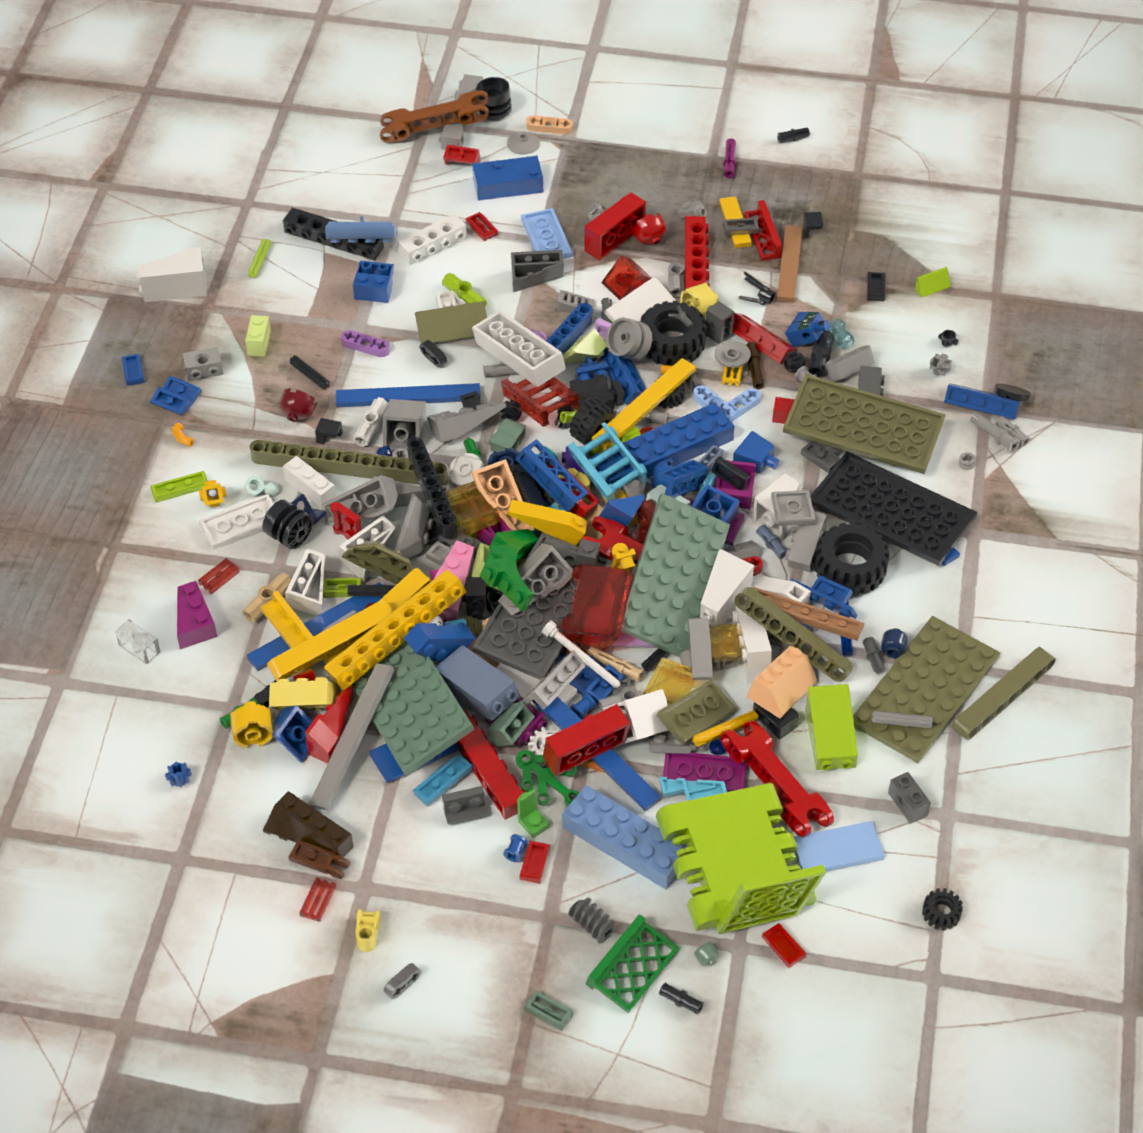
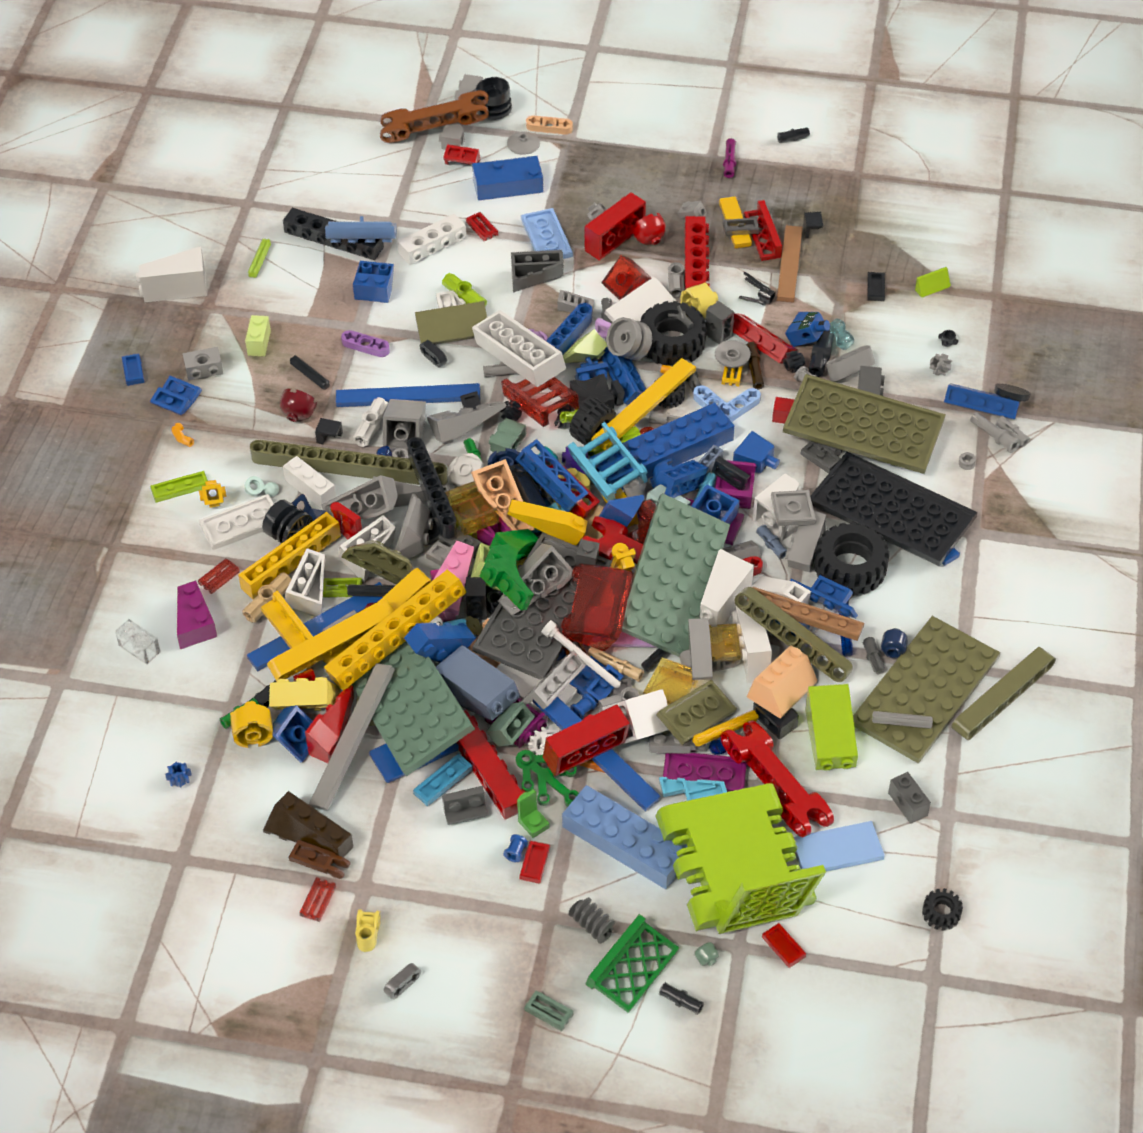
none -> yellow brick [238,512,341,599]

